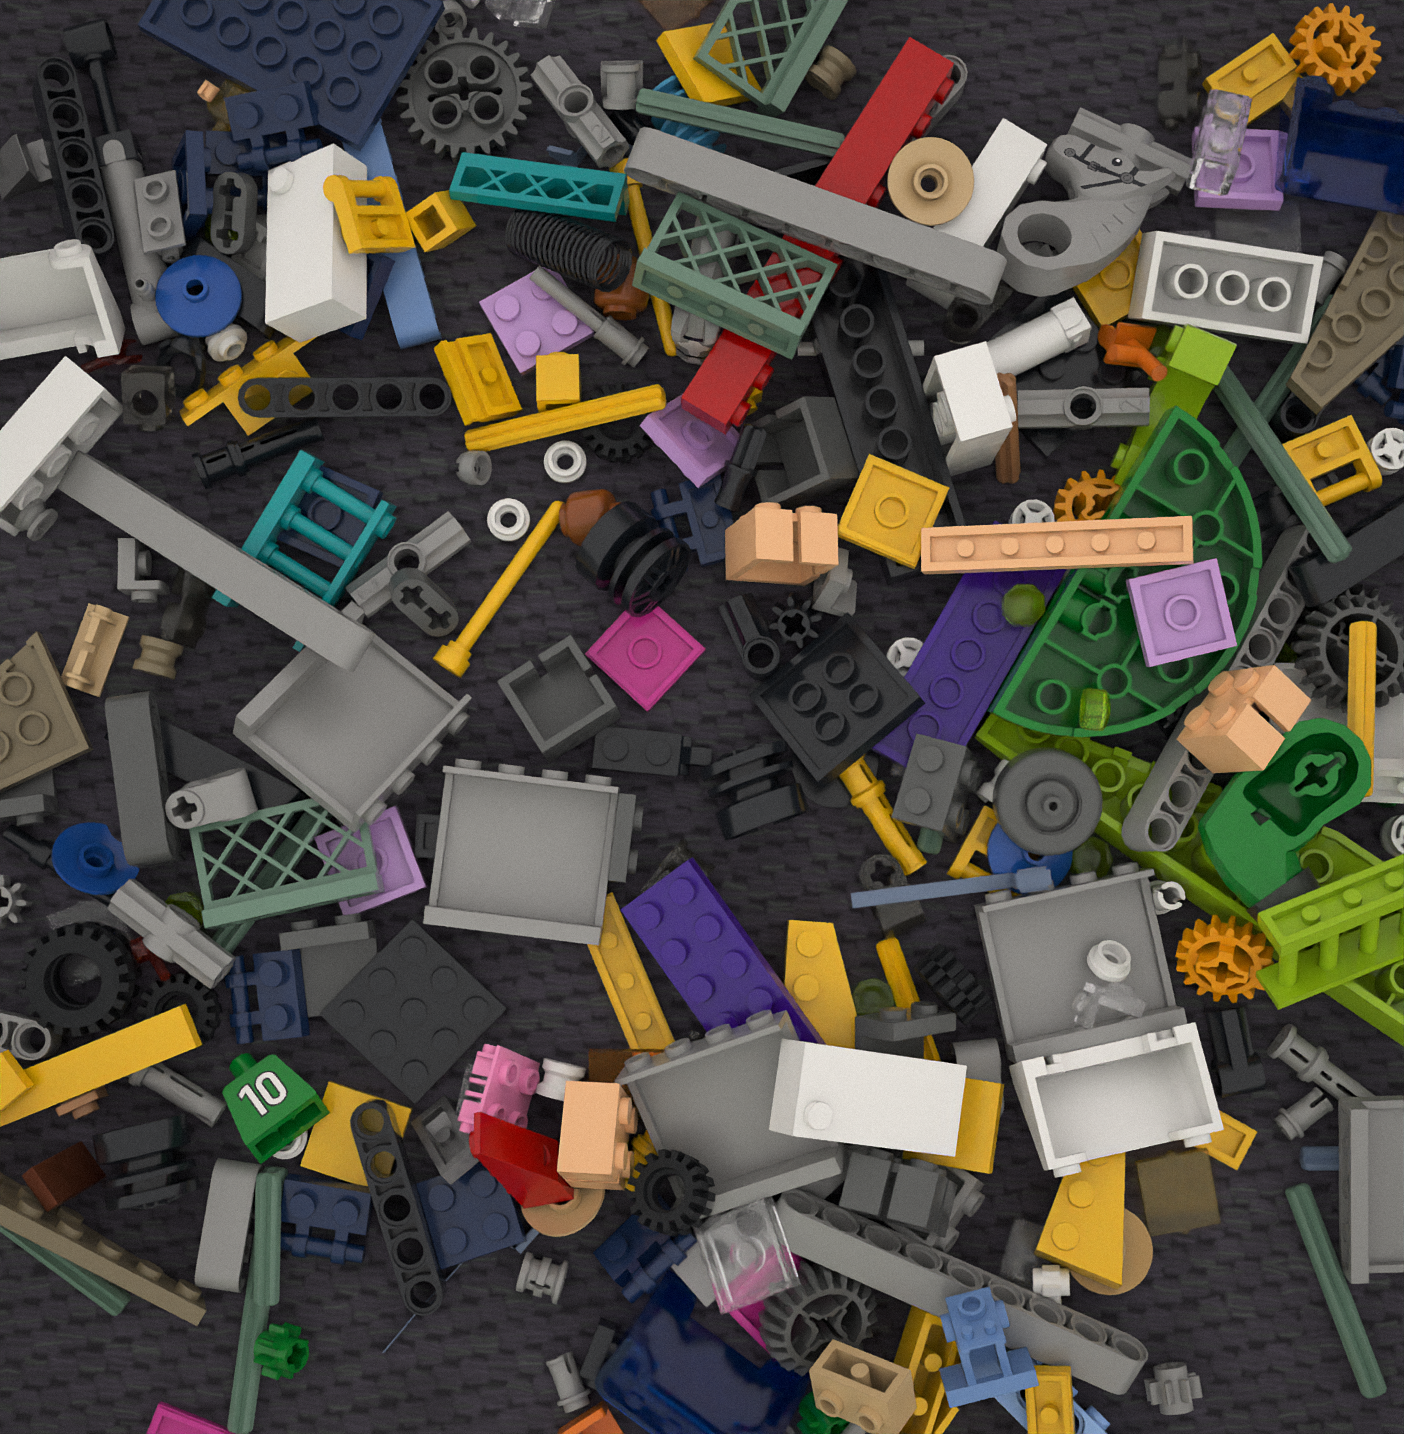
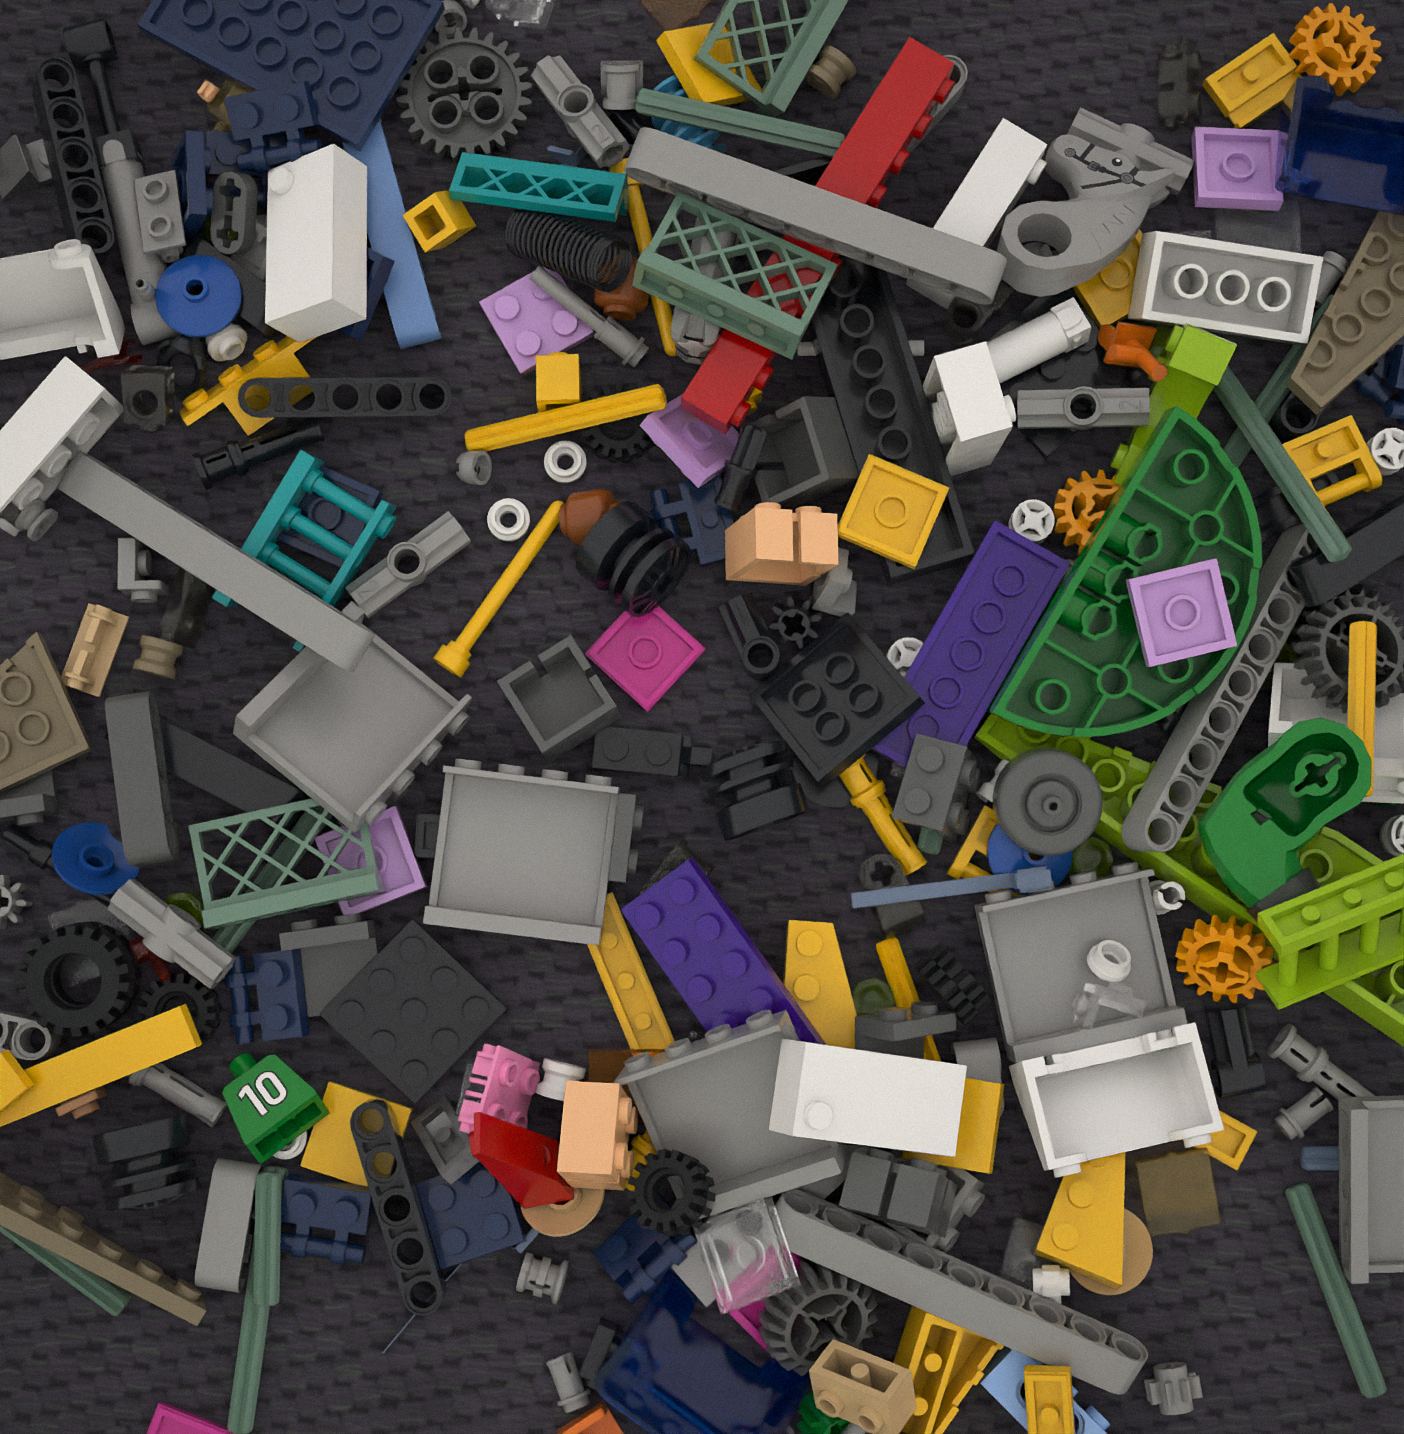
copper tile [22,1141,106,1212] -> none
light grey piece [165,767,258,829] -> none
green gear [253,1322,309,1380] -> none
yellow plate [323,175,416,254] -> none
dark grey beam [389,567,459,637] -> none
yellow plate [433,333,522,426] -> none
tan dish [887,137,974,226] -> none
light nougat plate [921,516,1194,575] -> none
medium blue tile [939,1287,1039,1408] -> none
medium nougat axle [995,372,1021,484] -> none
clear neon green tile [1002,584,1045,627] -> none
clear neon green tile [1079,688,1111,731] -> none
light nougat piece [1176,665,1311,773] -> none
clear brick [1186,89,1252,196] -> none

